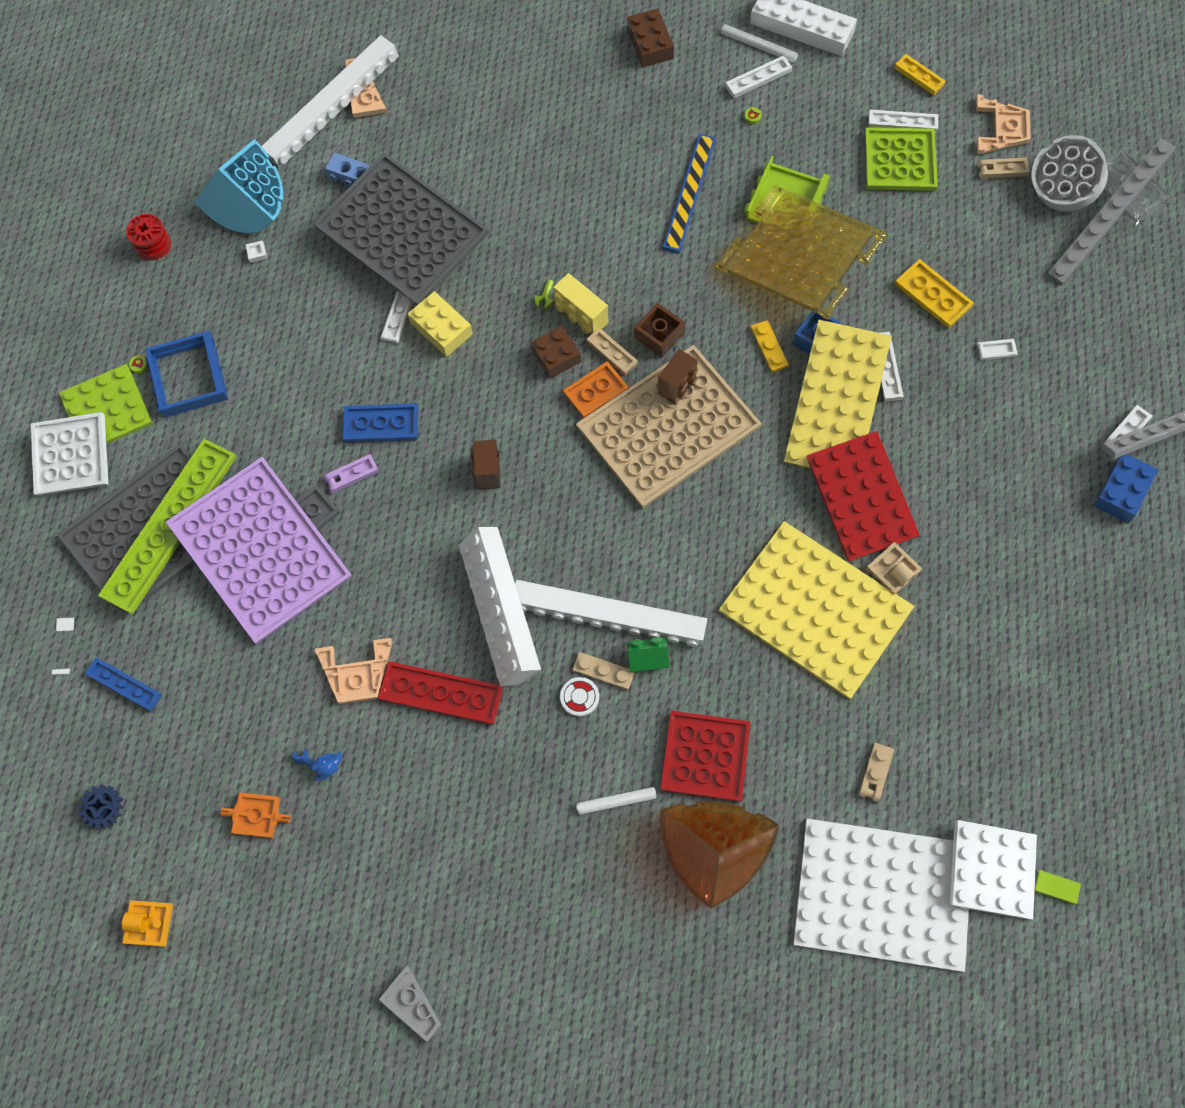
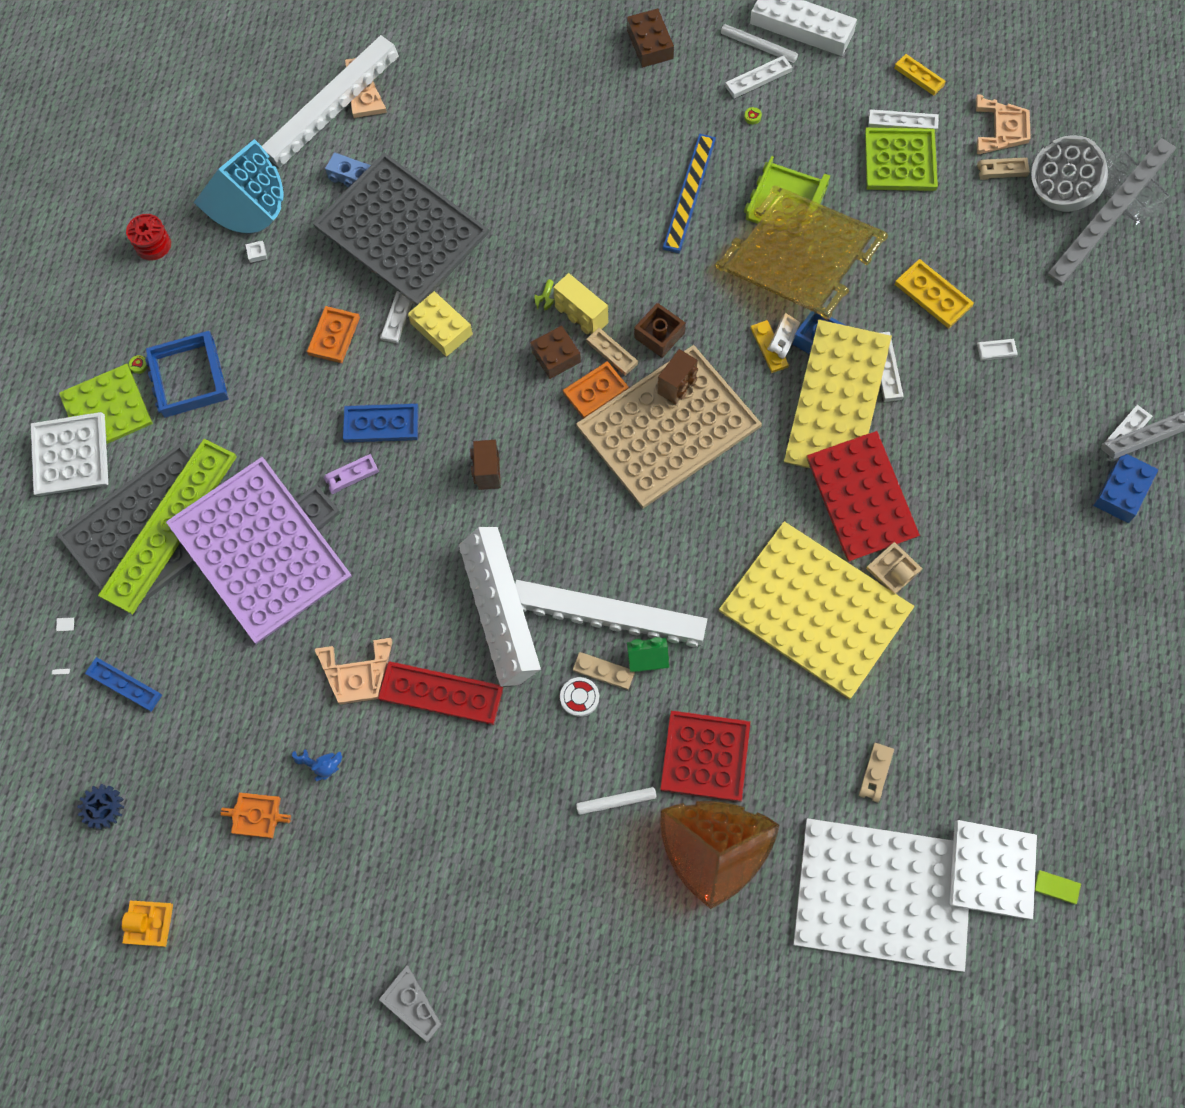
none -> orange plate [307,306,360,363]
none -> white plate [767,313,800,359]

